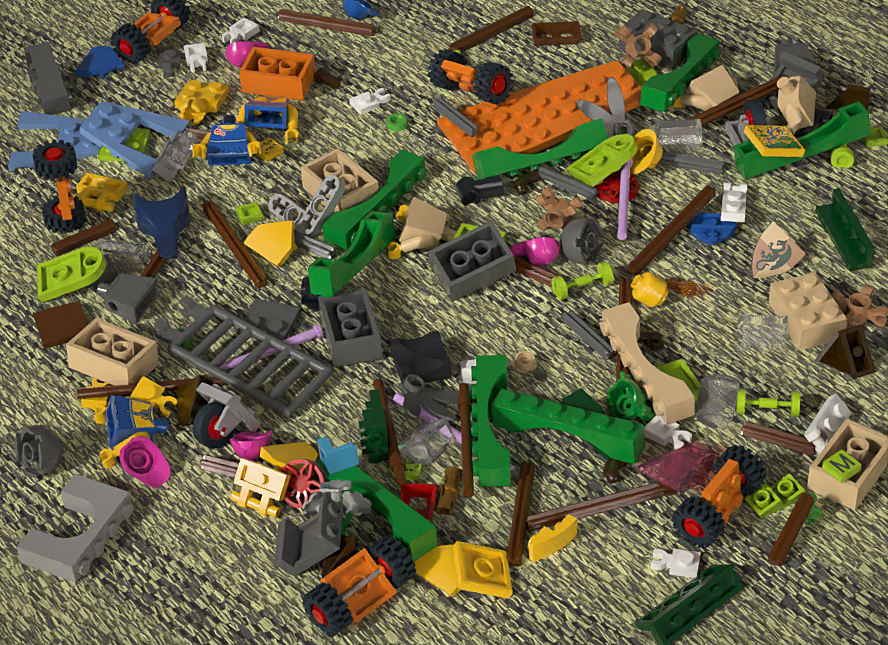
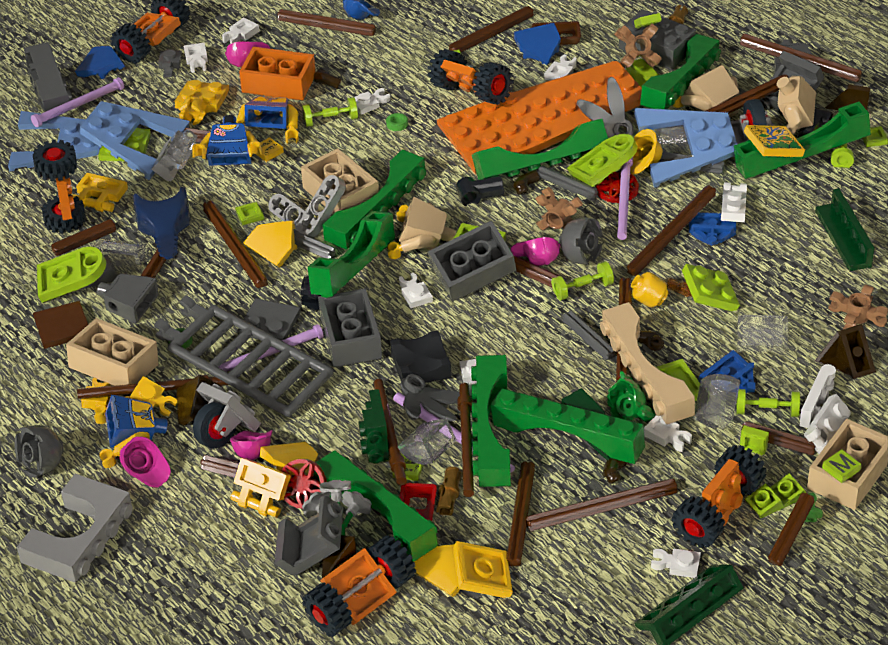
dark azure panel [317,436,359,475] -> none
dark grey axle [433,97,479,137] -> none
tan plate [512,351,537,373] -> none
yellow slope [528,514,577,562] -> none
clear pink slope [637,441,716,493] -> none
shield [751,221,806,278] -> none
tan brick [769,272,847,351] -> none
none -> lavender bar [31,77,124,127]
none -> lime wheel [302,97,358,127]
none -> white plate [399,273,433,308]
none -> blue slope [514,23,561,65]
none -> white plate [544,54,577,81]
none -> lime tile [634,13,662,29]
none -> medium blue wing [634,108,737,188]
none -> lime plate [681,263,740,311]
none -> blue slope [698,350,756,394]
none -> reddish brown axle [740,34,862,83]
none -> lime tile [740,425,769,455]
none -> white plate [800,364,836,428]

